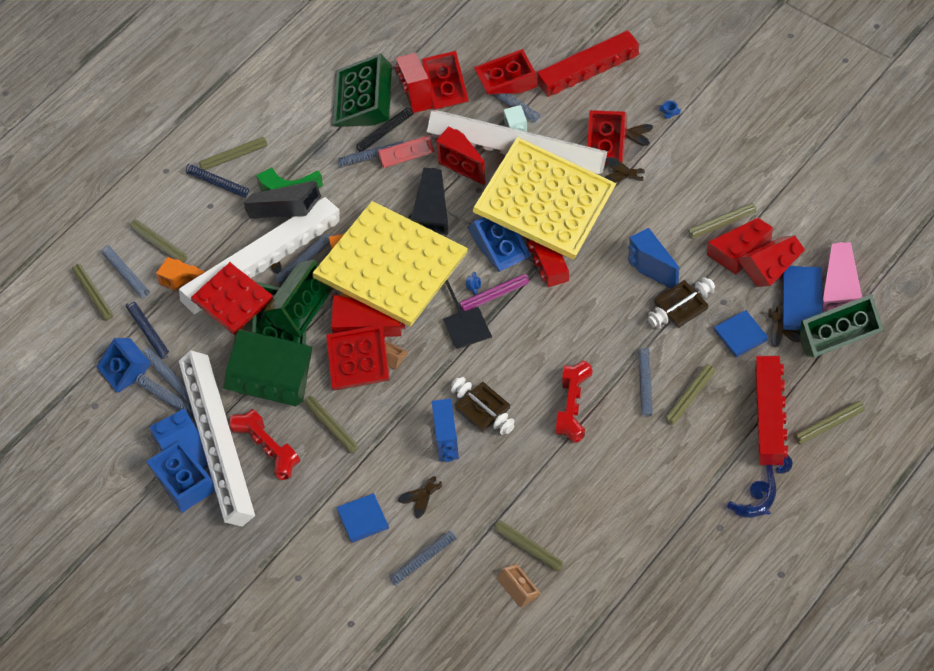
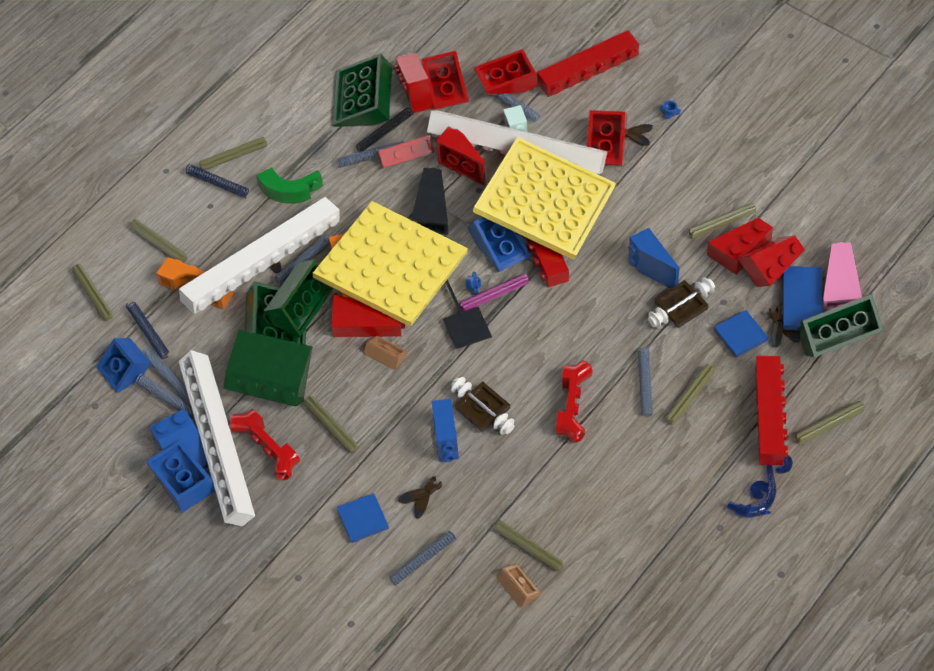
sand blue piece [102,246,150,298] -> none
red plate [191,262,273,335] -> none
black slope [244,181,321,219] -> none
red plate [326,325,390,391] -> none
dark brown piece [604,157,645,183] -> none

